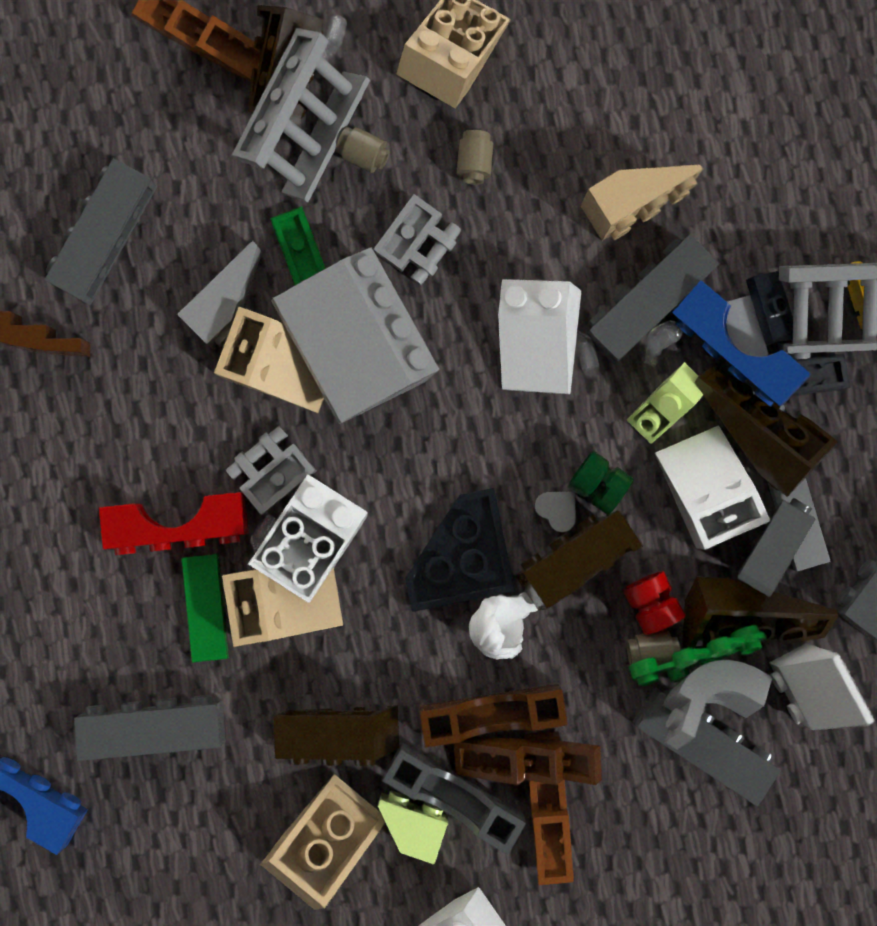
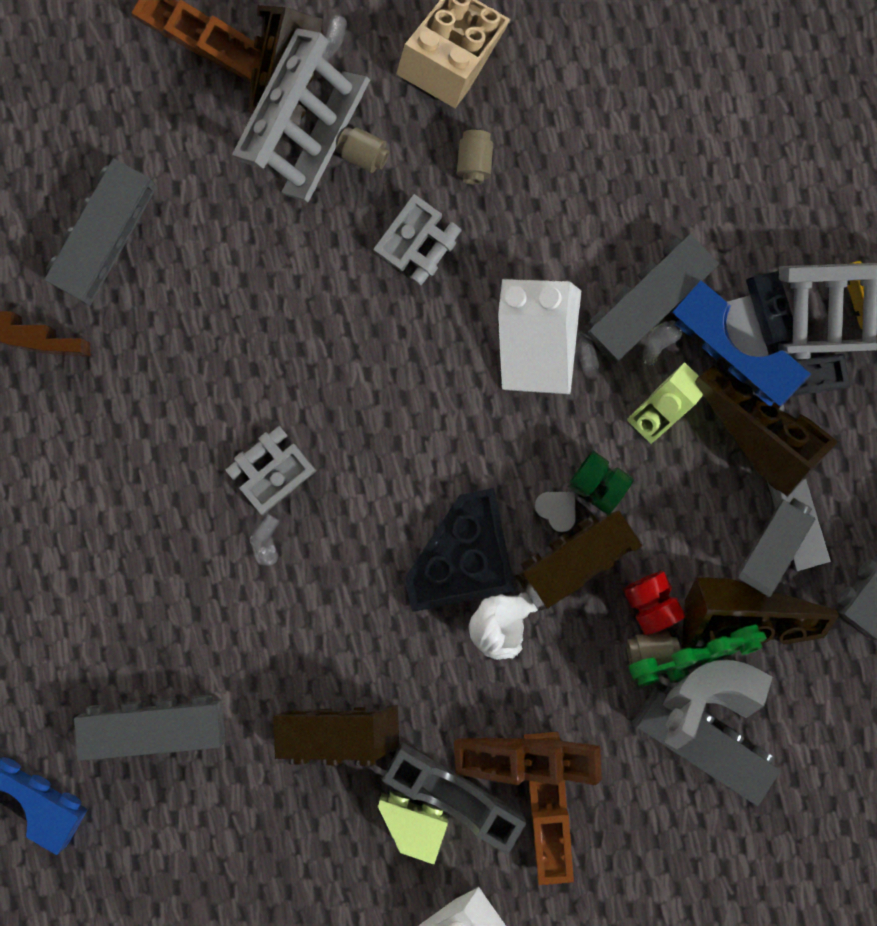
red arch [99,492,249,555] -> none
light grey slope [177,241,262,349] -> none
green tile [182,554,229,663] -> none
tan slope [214,307,324,413] -> none
tan slope [222,568,343,647] -> none
white slope [248,474,368,603] -> none
tan slope [260,774,386,910] -> none
green tile [270,206,326,285] -> none
light grey slope [271,247,440,424] -> none
reddish brown arch [420,684,568,748] -> none
tan slope [581,165,703,241] -> none
white slope [654,425,770,549] -> none
white slope [770,643,875,730] -> none

